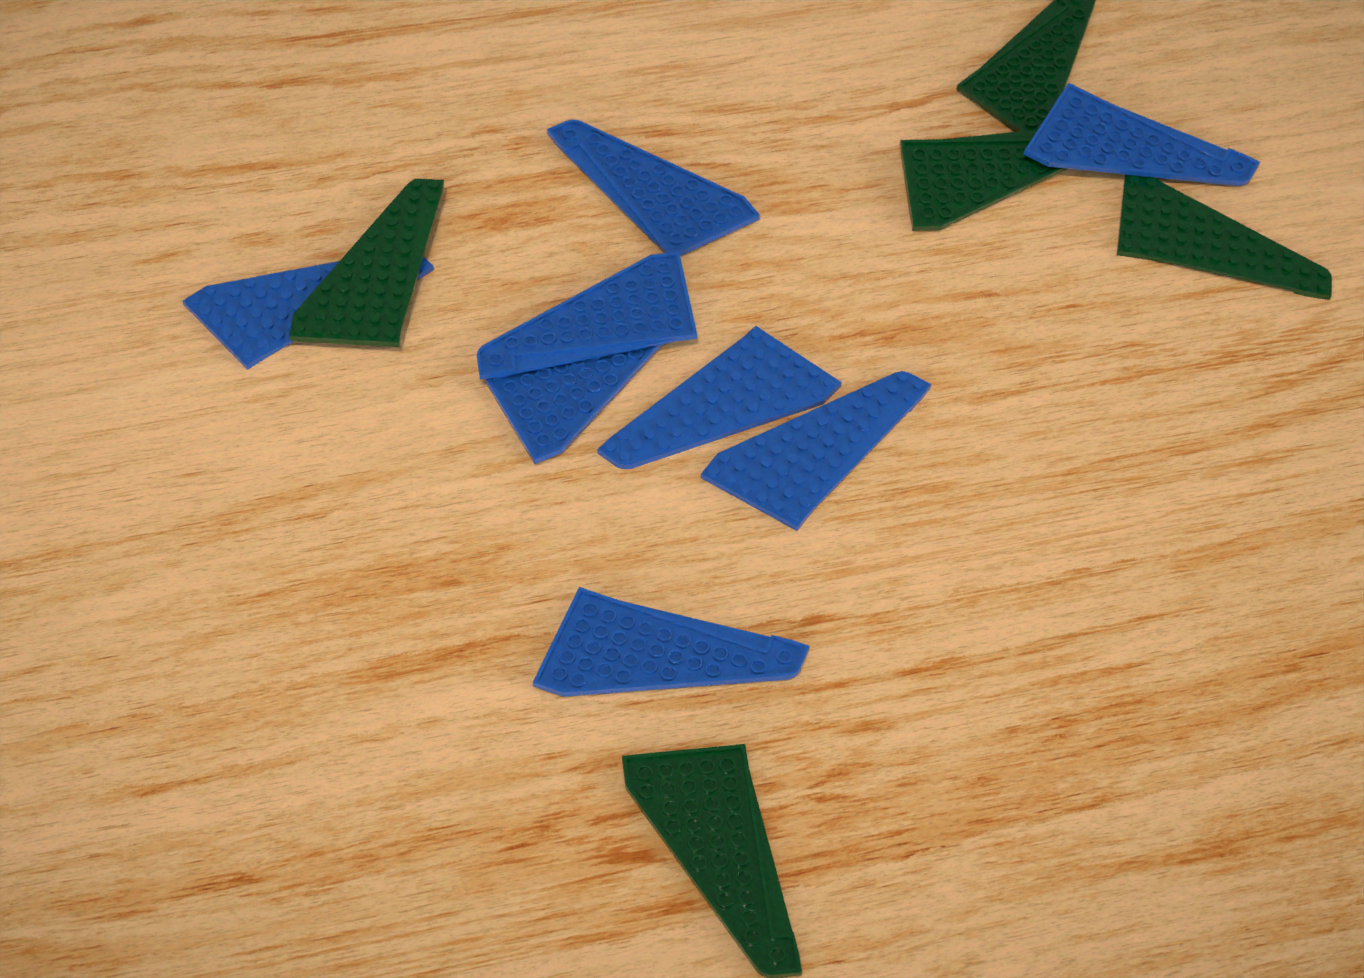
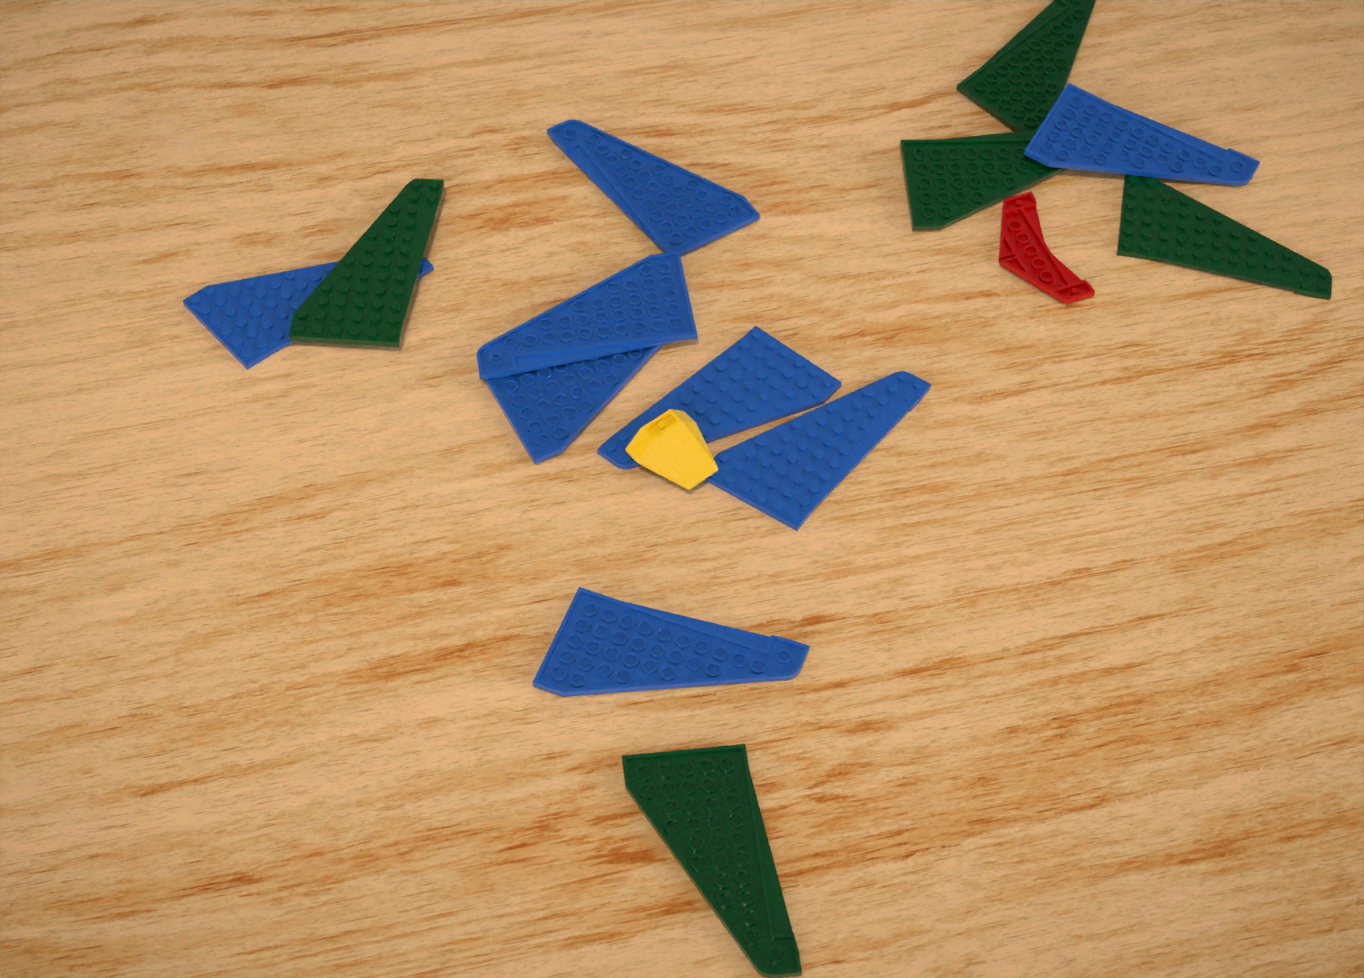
none -> yellow wedge [625,409,718,490]
none -> red wing [998,191,1095,304]

